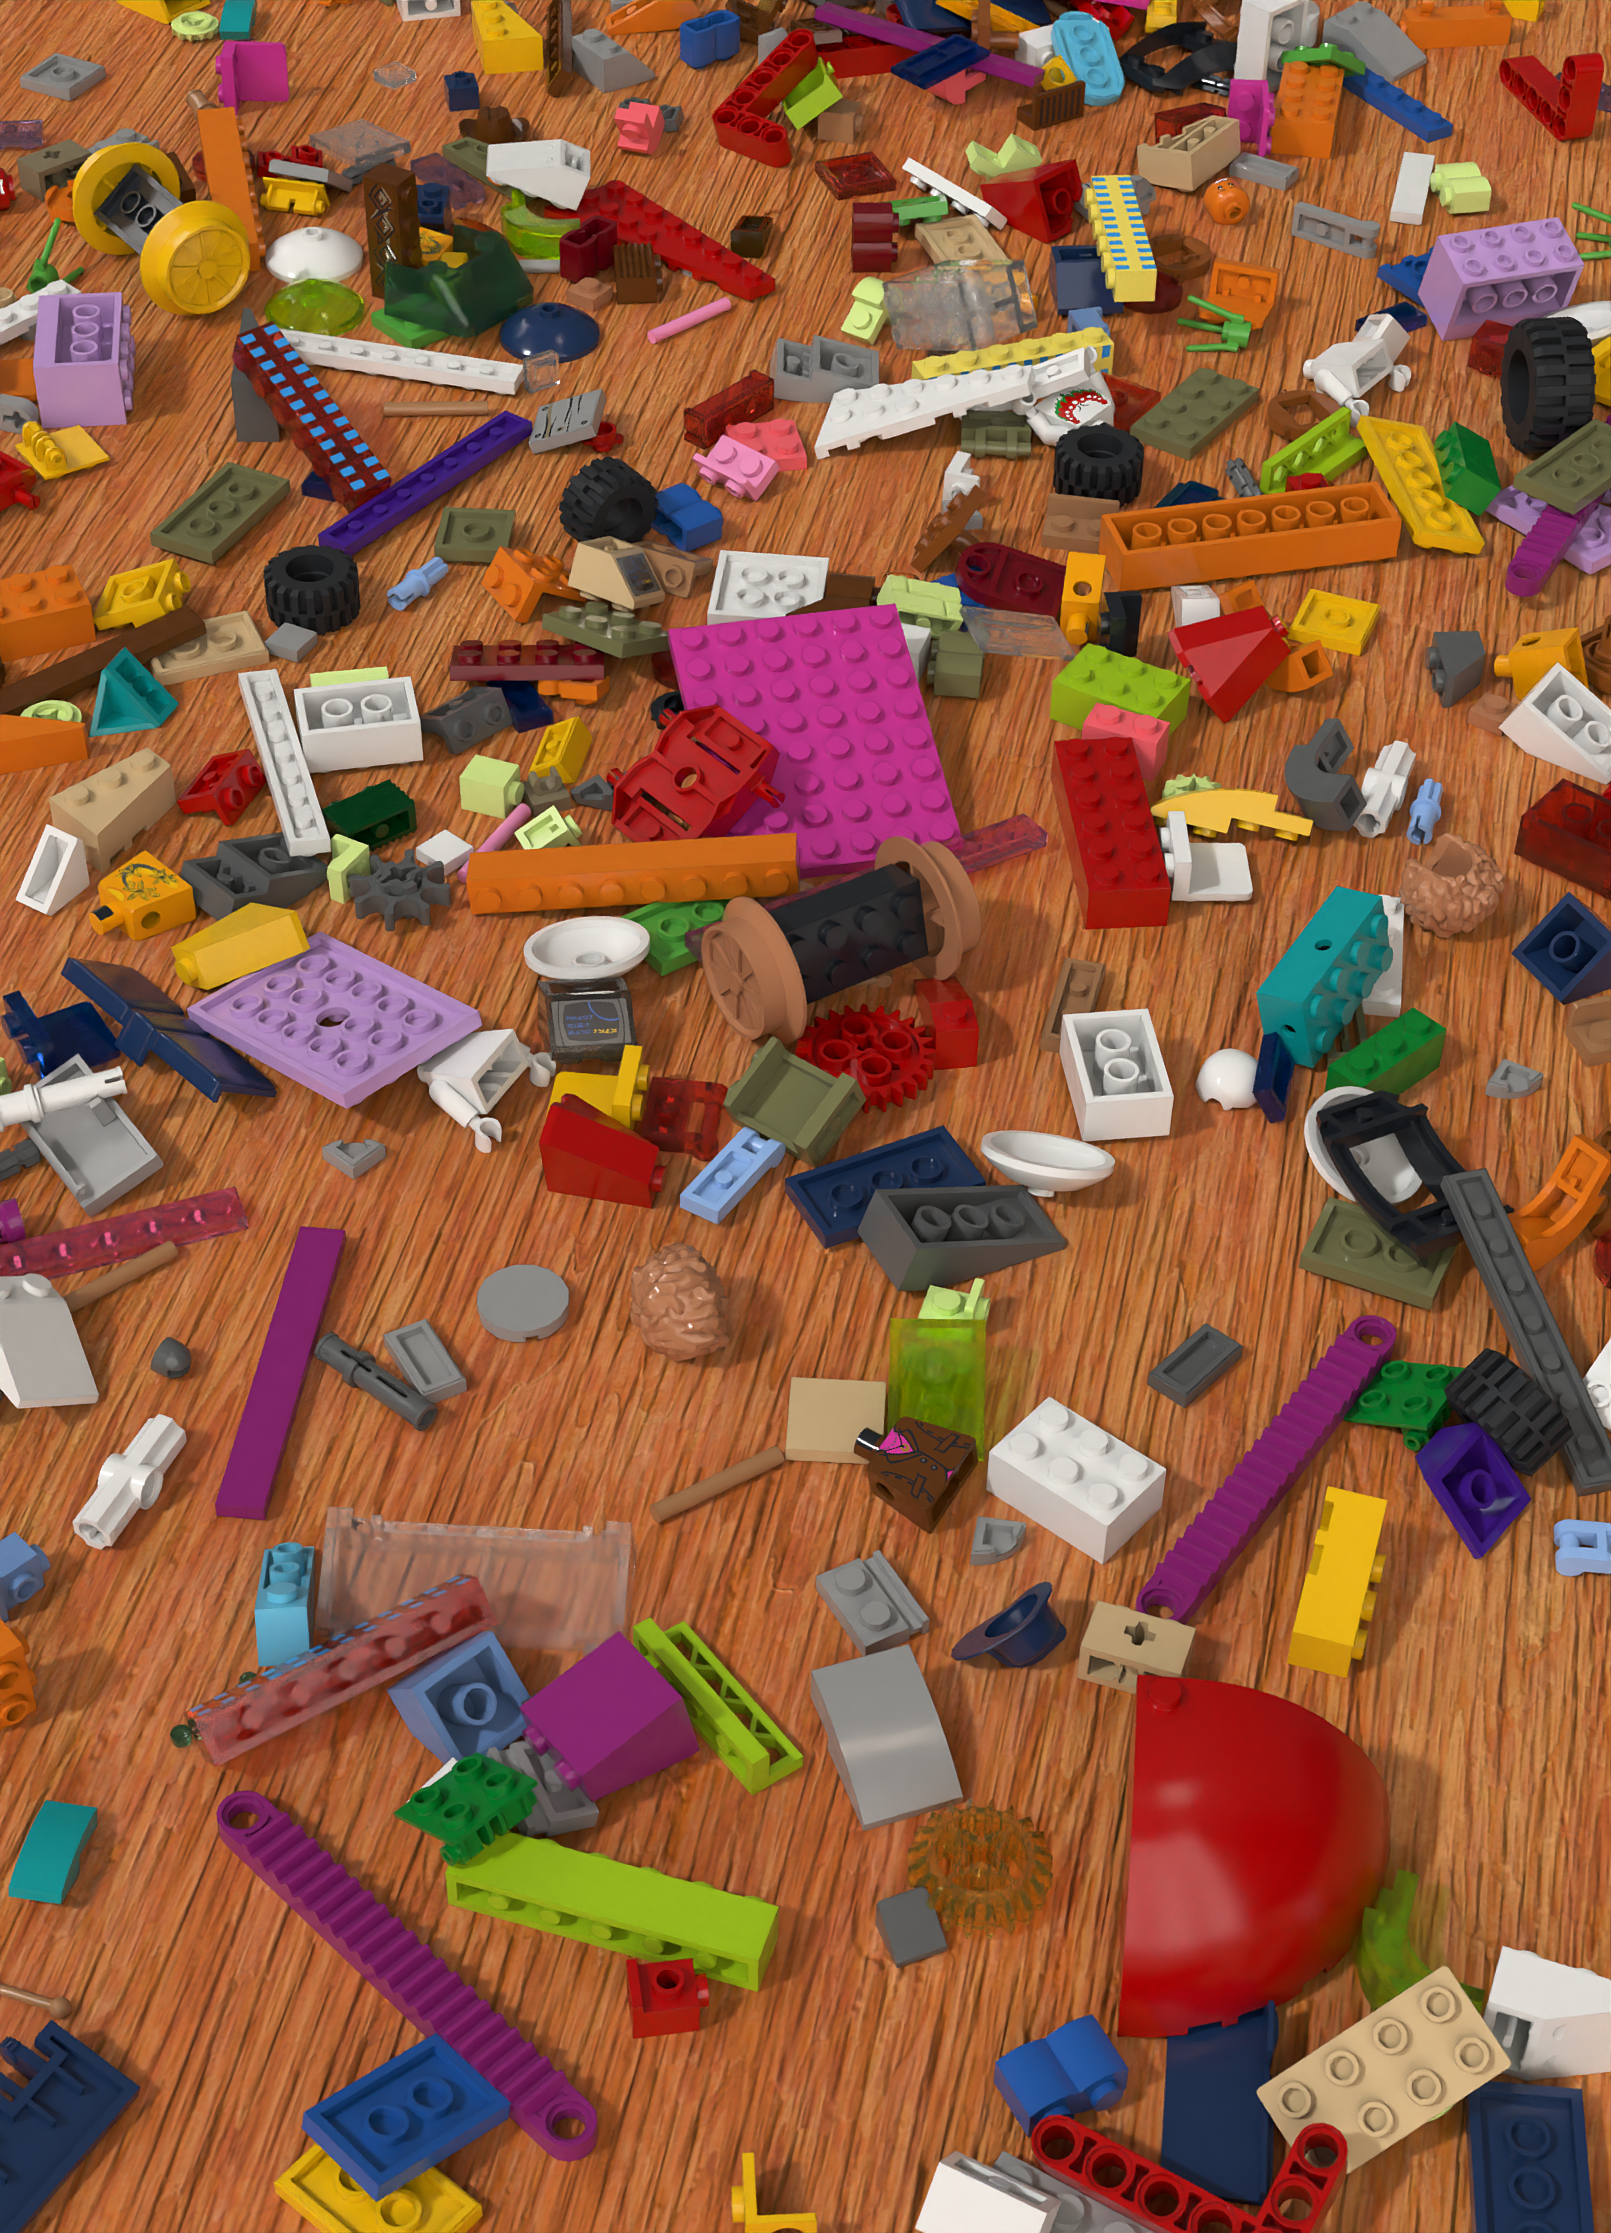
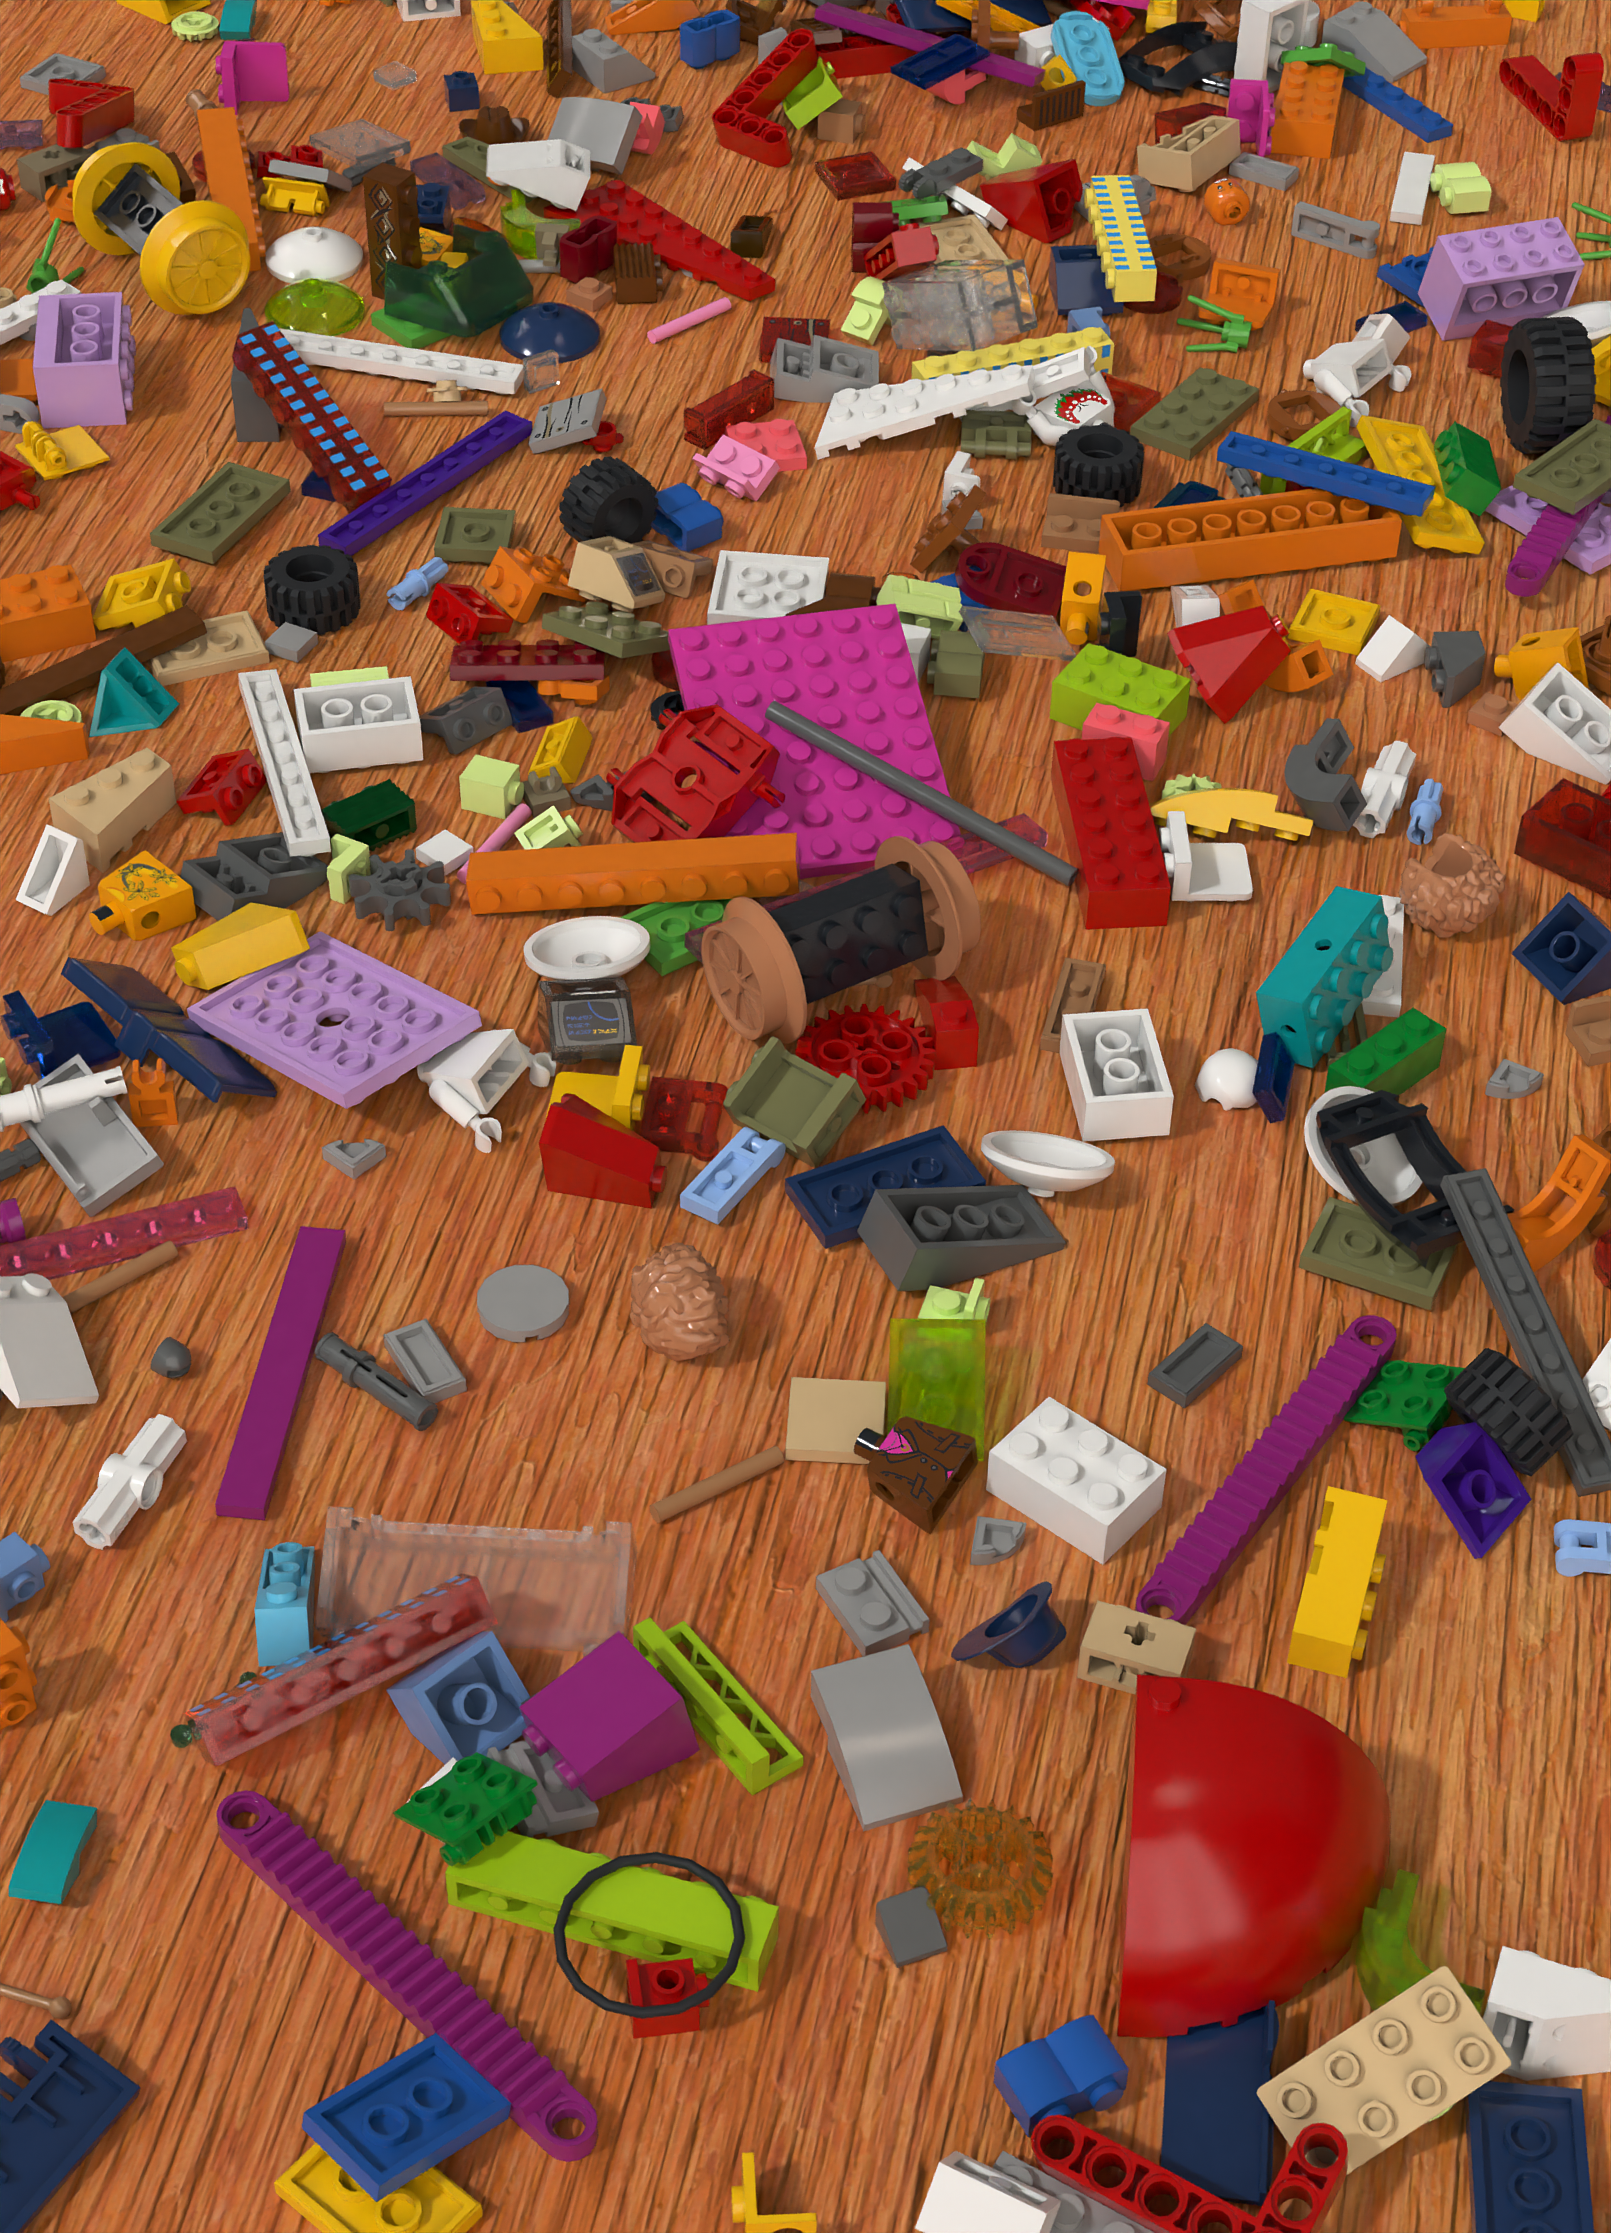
none -> red beam [48,78,135,148]
none -> orange plate [128,1058,179,1127]
none -> red bracket [426,583,514,645]
none -> tan plate [427,380,467,402]
none -> dark tan tile [535,223,570,267]
none -> light grey slope [548,97,643,175]
none -> black piece [553,1852,745,2019]
none -> clear red tile [759,317,830,363]
none -> dark grey piece [765,701,1079,887]
none -> red brick [863,223,939,284]
none -> dark grey hinge [898,147,983,200]
none -> blue plate [1217,431,1435,517]
none -> white slope [1356,615,1431,683]

